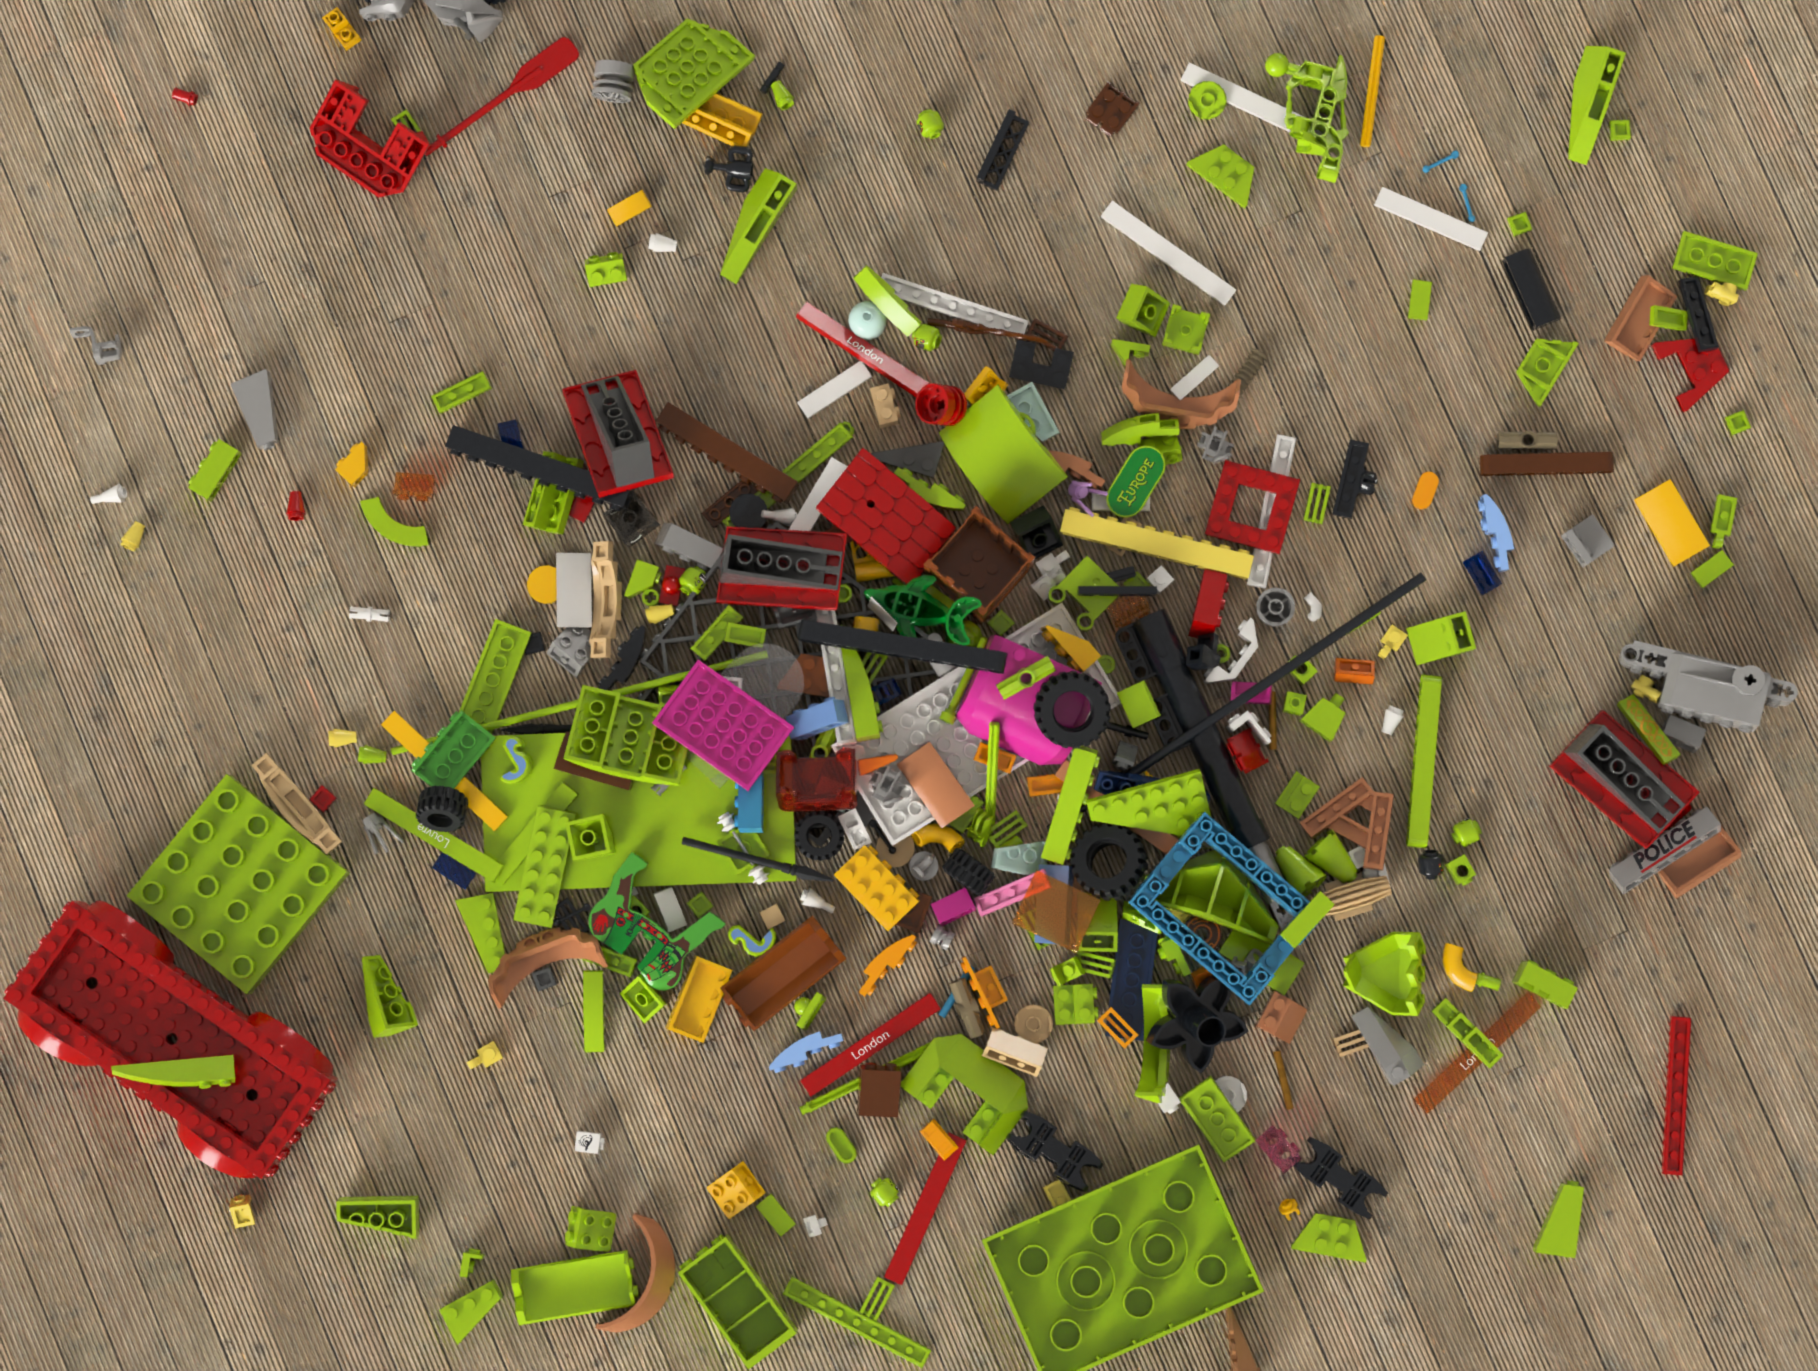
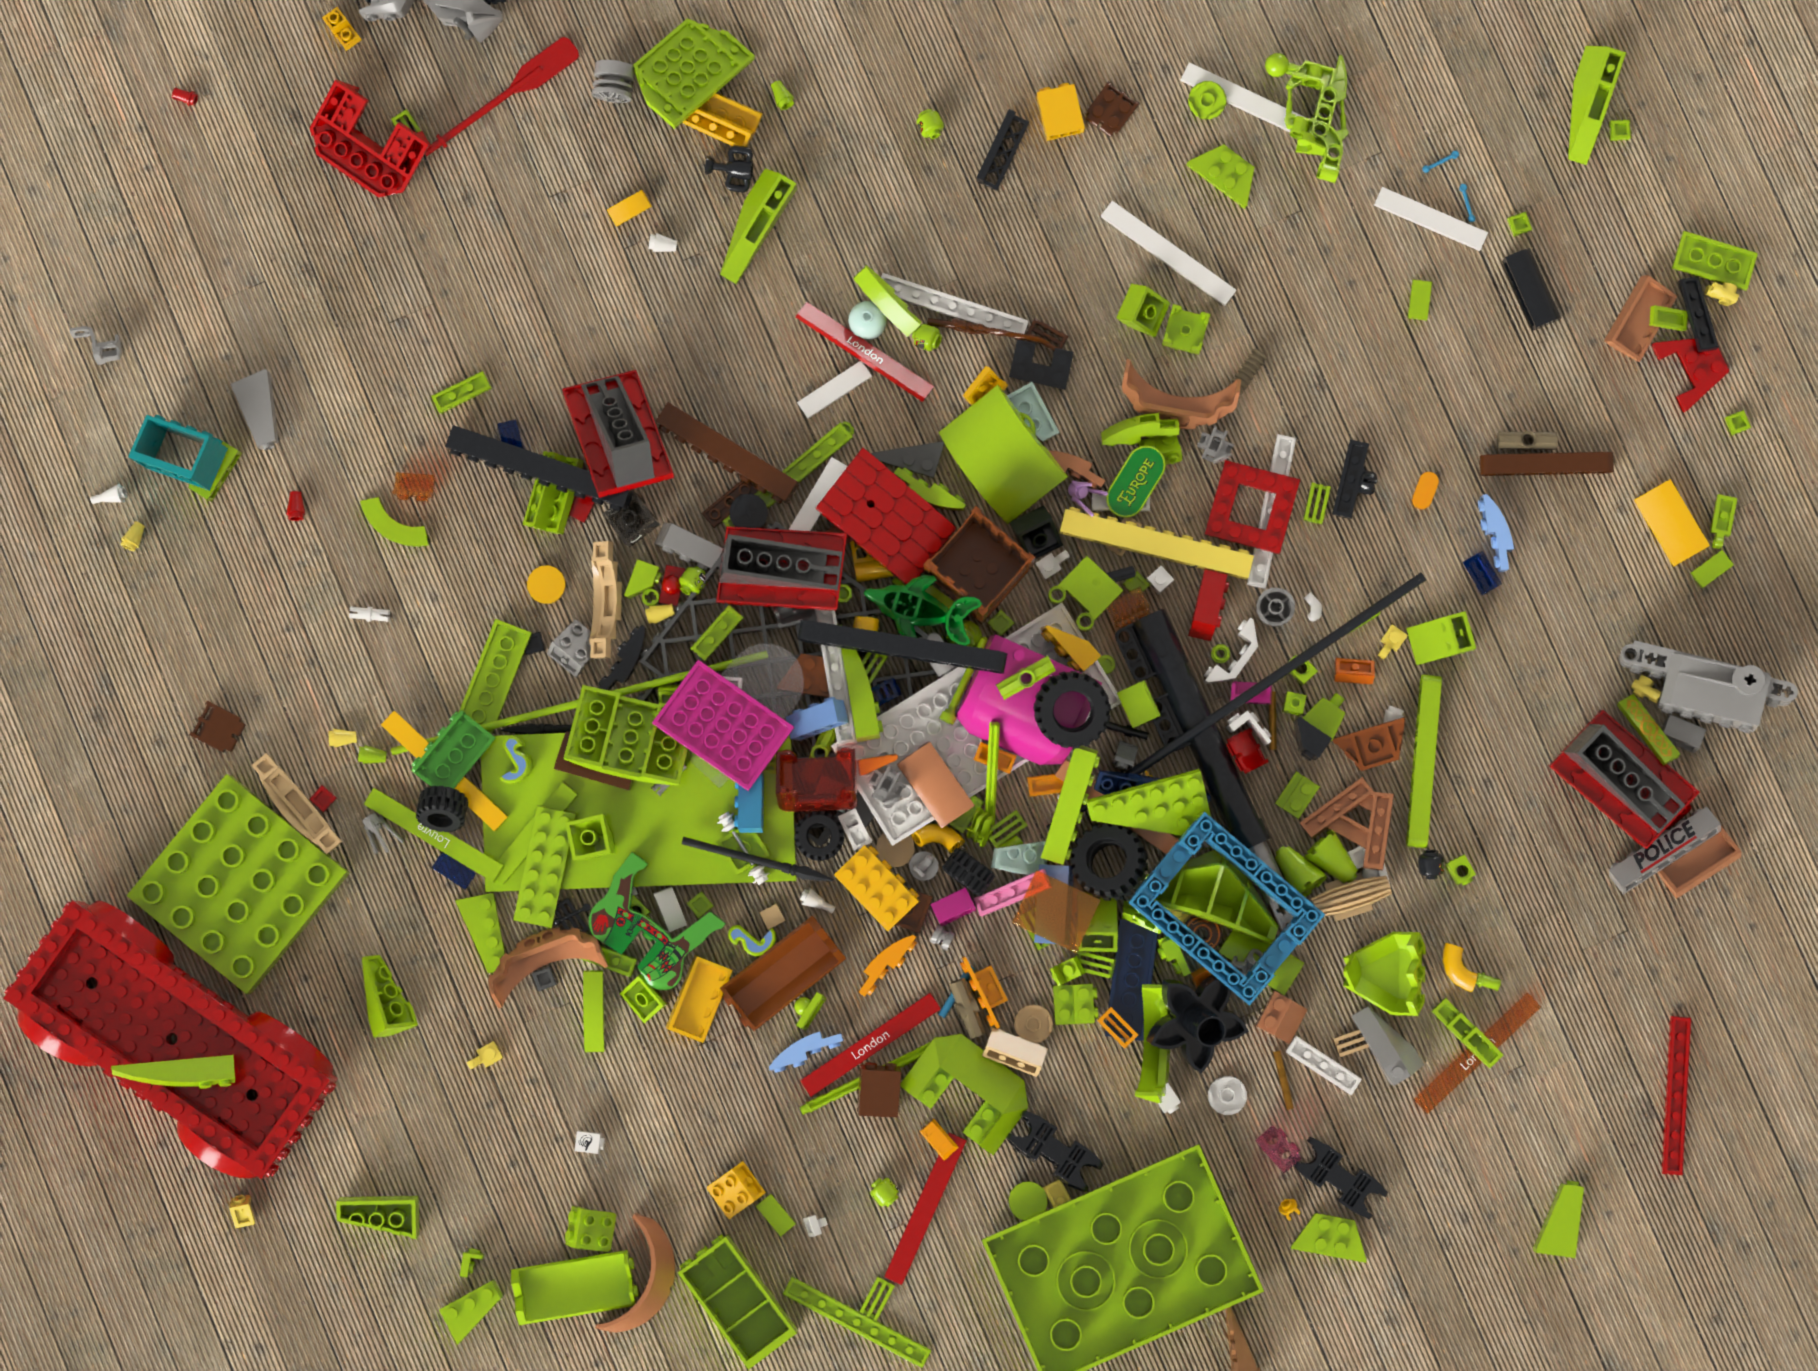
yellow slope [335,441,368,488] -> none
white sticker [556,553,592,627] -> none
lime bracket [585,252,627,287] -> none
lime tile [724,622,766,648] -> none
black wheel [760,62,785,94] -> none
white cone [761,508,797,527] -> none
lime tile [826,1127,857,1163] -> none
white sticker [867,596,897,631] -> none
black hinge [869,820,896,854] -> none
tan brick [870,383,901,429] -> none
red wheel [915,383,967,426] -> none
white plate [1031,569,1066,601] -> none
black tile [1078,586,1157,596] -> none
lime slope [1111,339,1150,366] -> none
white sticker [1170,355,1219,400] -> none
lime tile [1178,1076,1256,1162] -> none
black brick [1186,633,1221,671] -> none
lime tile [1279,891,1335,948] -> none
yellow axle [1360,35,1385,148] -> none
lime head [1451,818,1482,847] -> none
lime wedge [1512,959,1578,1009] -> none
lime wing [1516,338,1579,407] -> none
light grey bracket [1561,515,1615,567] -> none
none -> teal hose [128,414,228,491]
none -> reddish brown plate [189,701,246,753]
none -> lime tile [1008,1181,1048,1220]
none -> yellow brick [1036,83,1085,141]
none -> white tile [1285,1035,1362,1095]
none -> black slope [1293,716,1332,761]
none -> dark orange wing [1333,717,1406,771]

